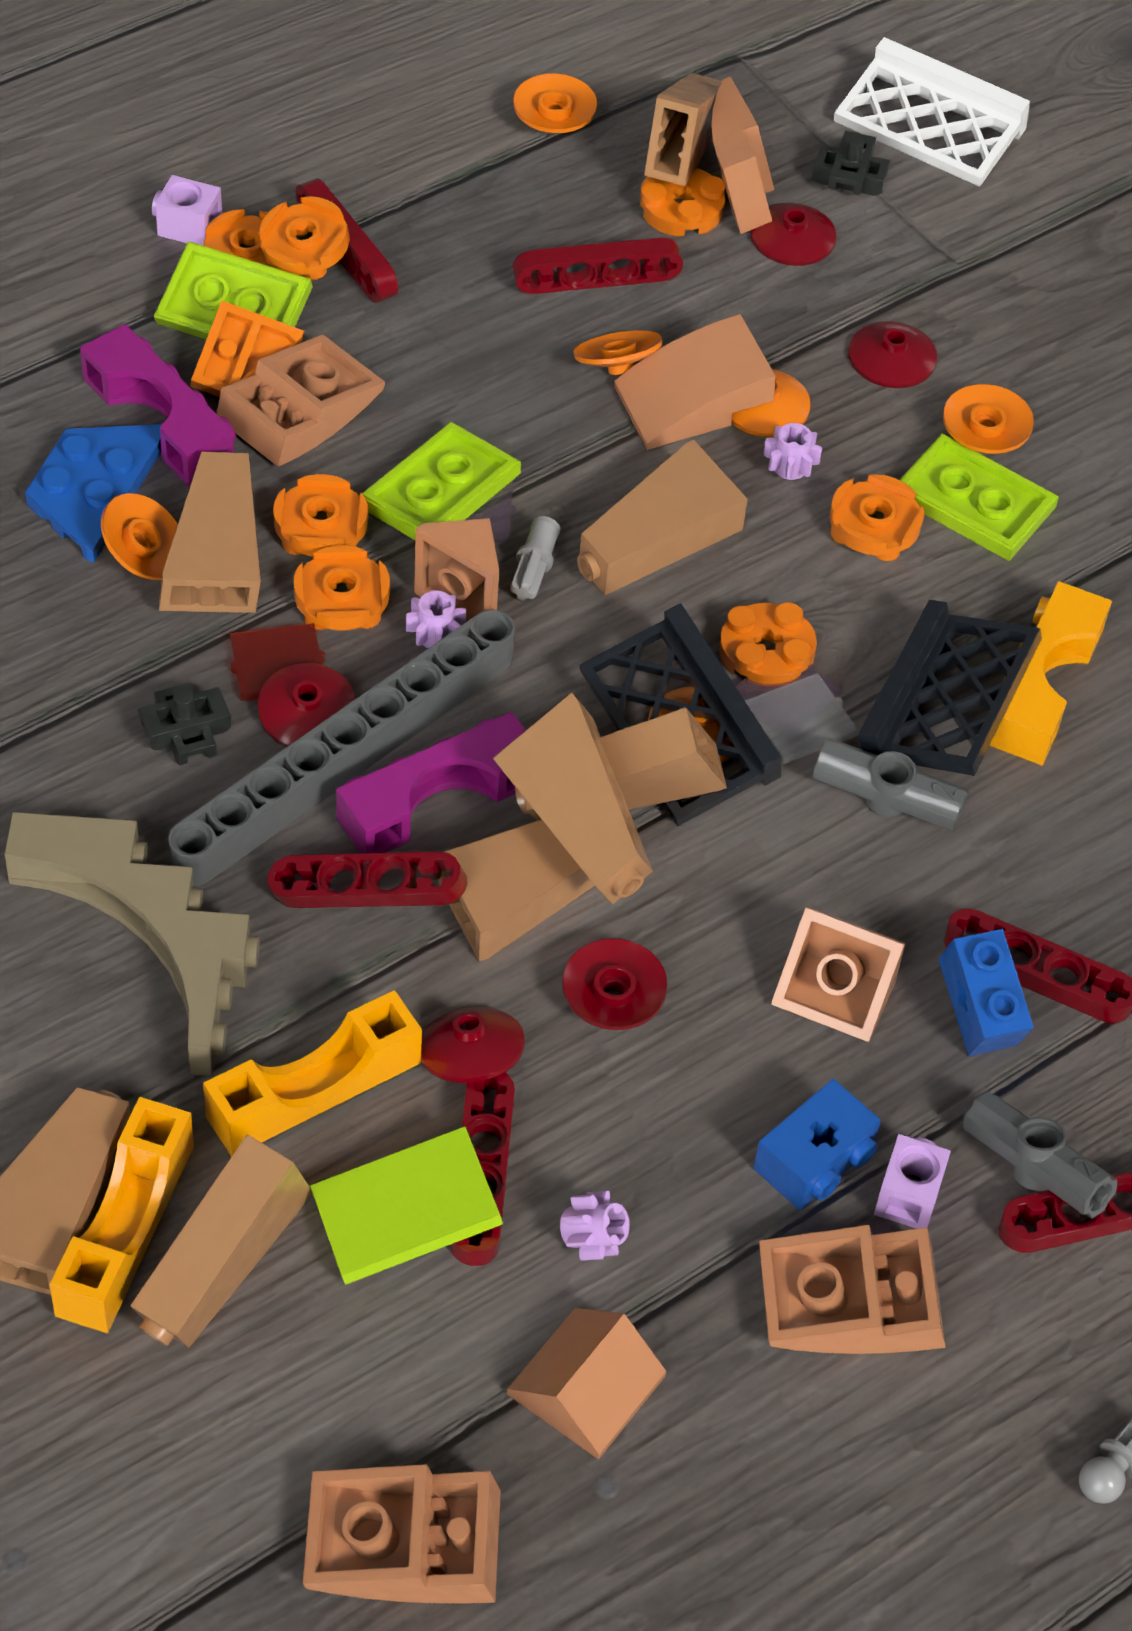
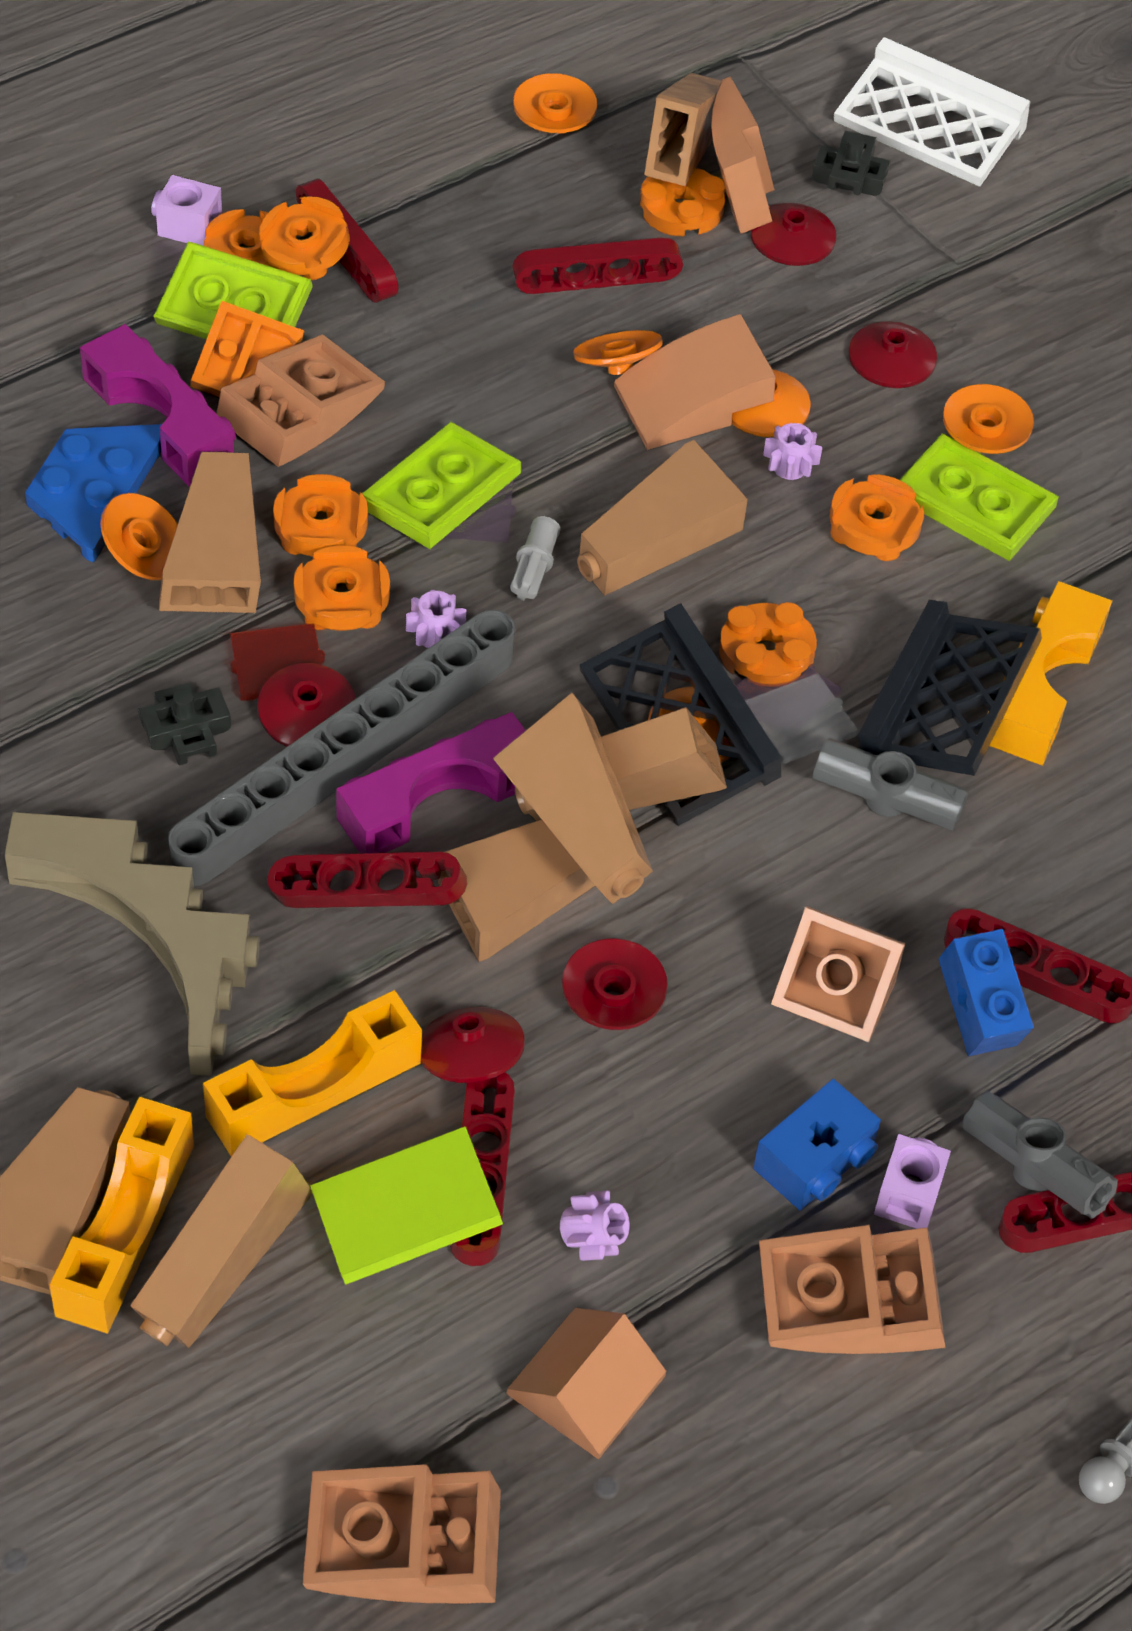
nougat slope [414,518,499,622] -> none

